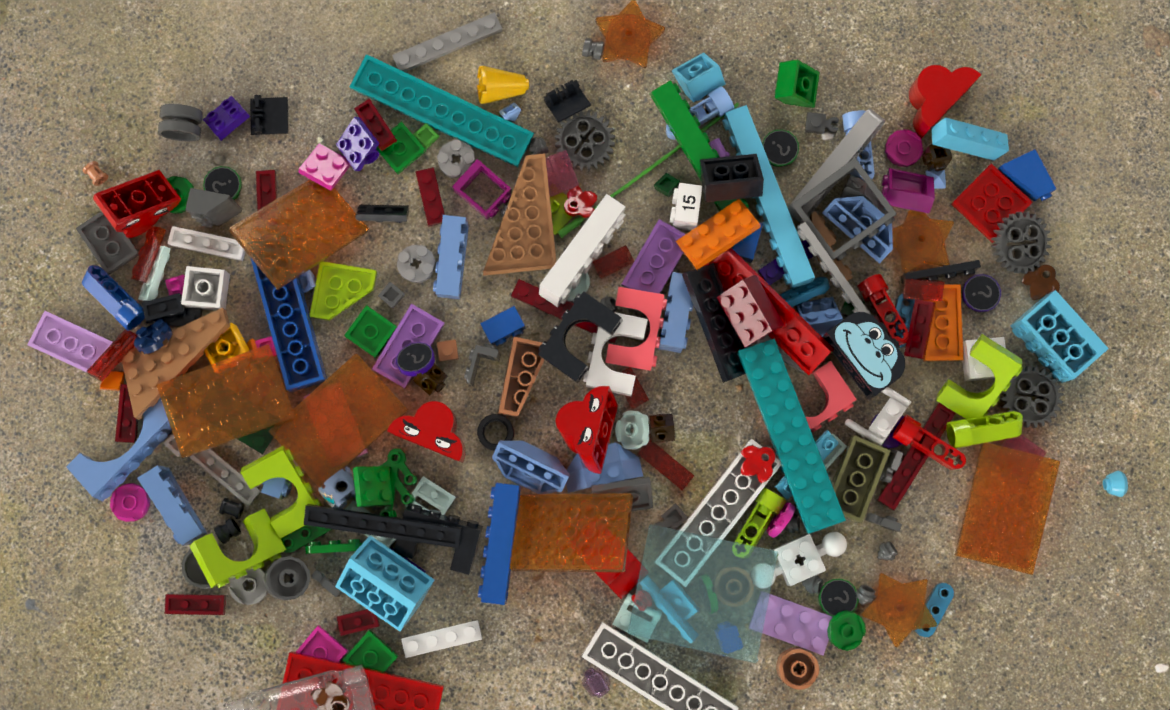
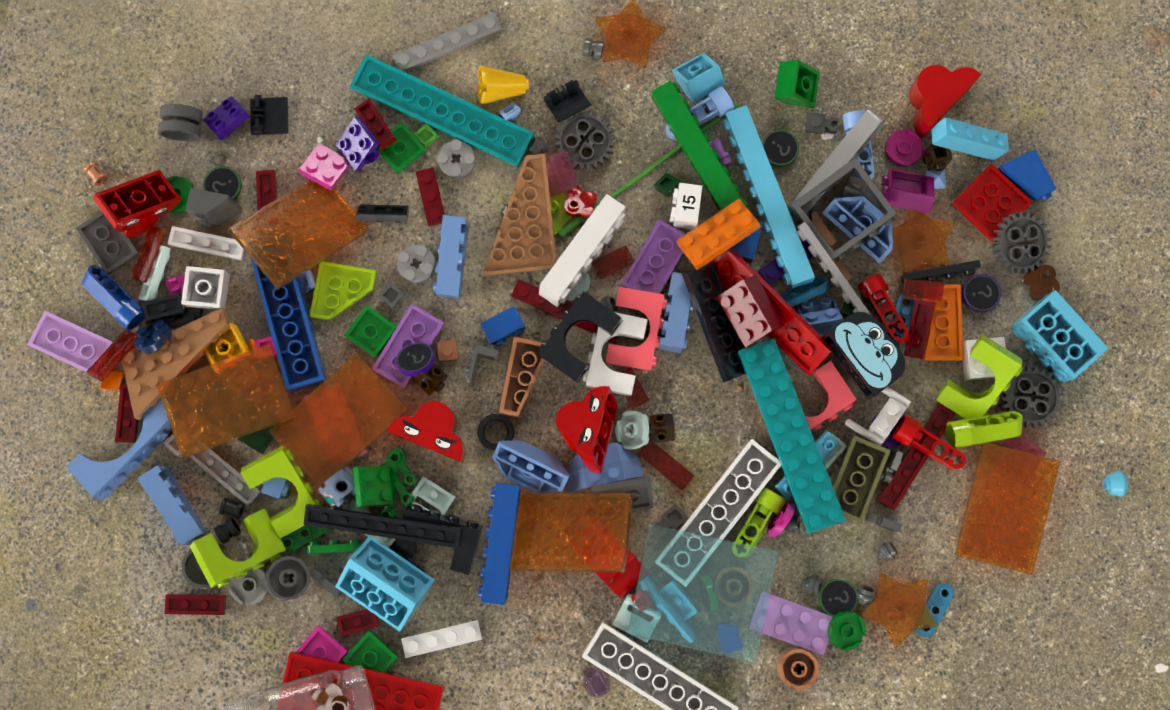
dark pink tile [110,483,150,522] -> none
magenta window [452,159,512,220] -> none
black slope [700,154,764,202] -> none
red plate [741,445,776,483] -> none
white brick [750,532,847,588] -> none

